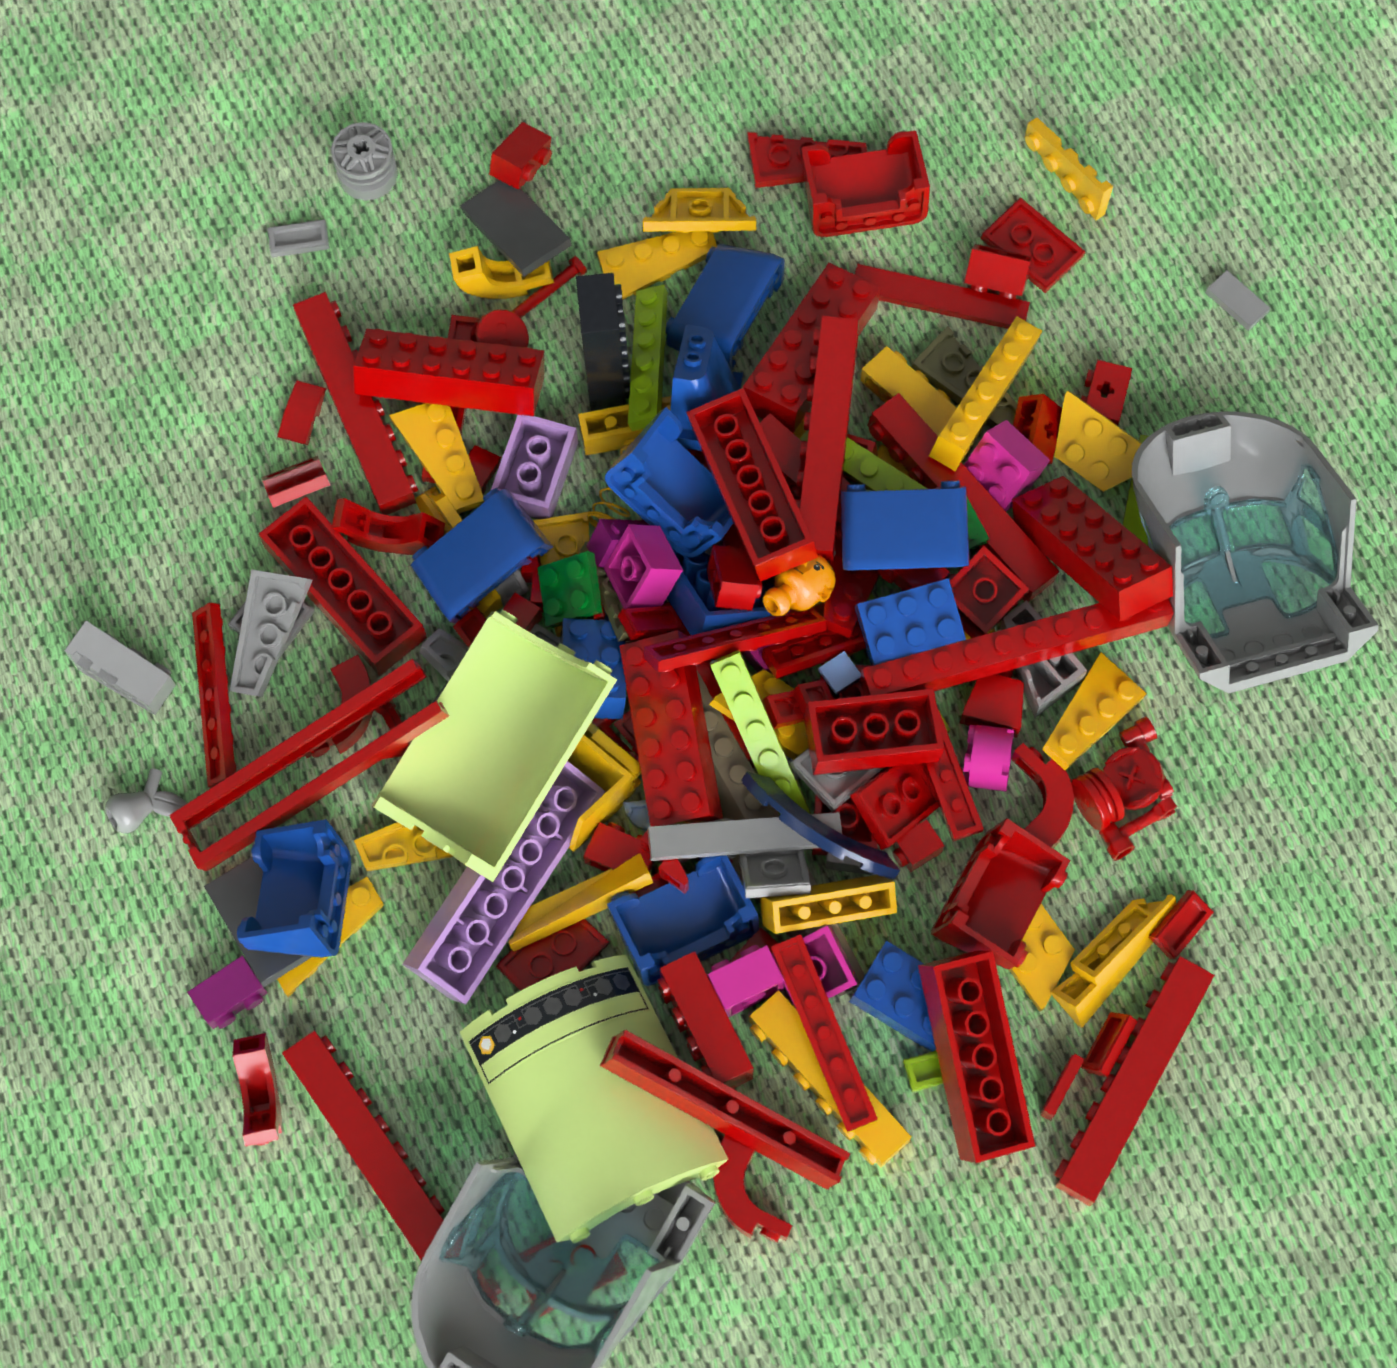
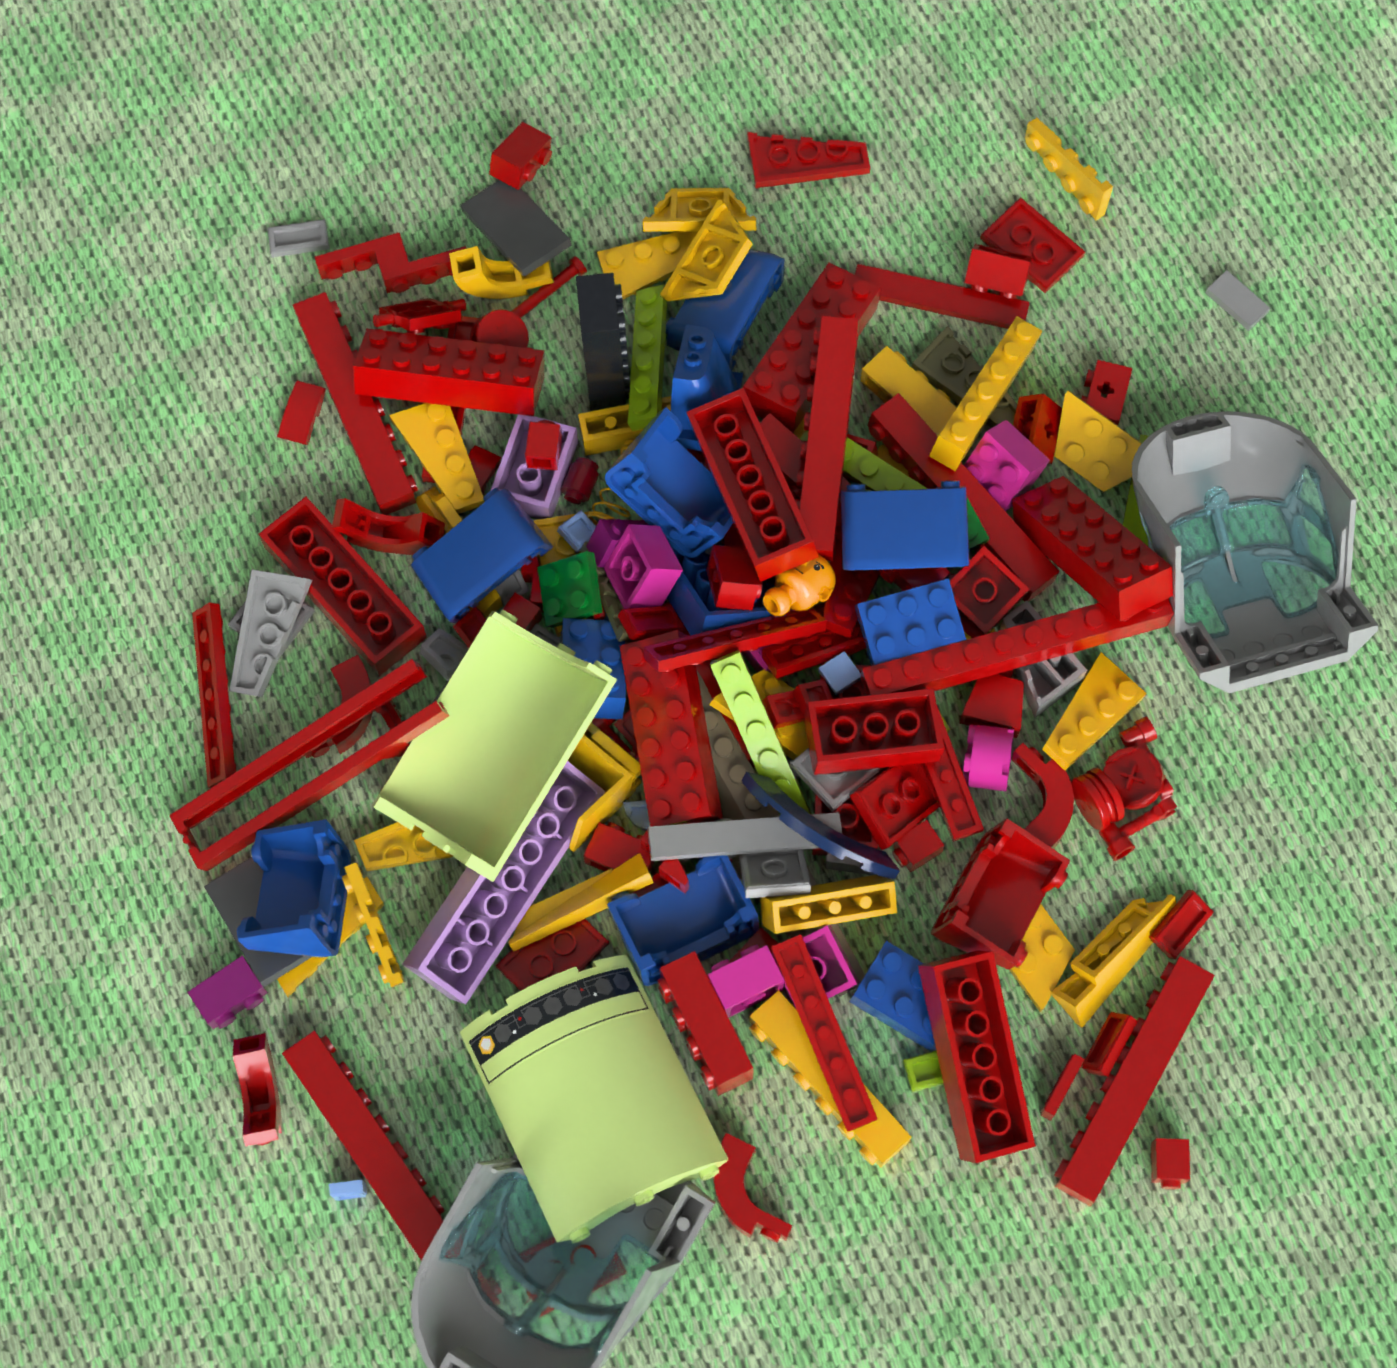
light grey wedge [64,621,176,715] -> none
light grey piece [105,769,187,833] -> none
slope [261,456,330,508] -> none
light grey wheel [331,122,398,201] -> none
red tile [599,1030,851,1190] -> none
red windscreen [801,130,930,237] -> none
none -> red bracket [315,232,467,293]
none -> light blue tile [329,1179,367,1201]
none -> yellow wing [341,862,405,987]
none -> red plate [373,298,467,334]
none -> red brick [525,420,562,471]
none -> light blue tile [557,510,596,553]
none -> dark red brick [560,457,599,505]
none -> yellow wing [660,199,753,302]
none -> red brick [1151,1138,1190,1189]

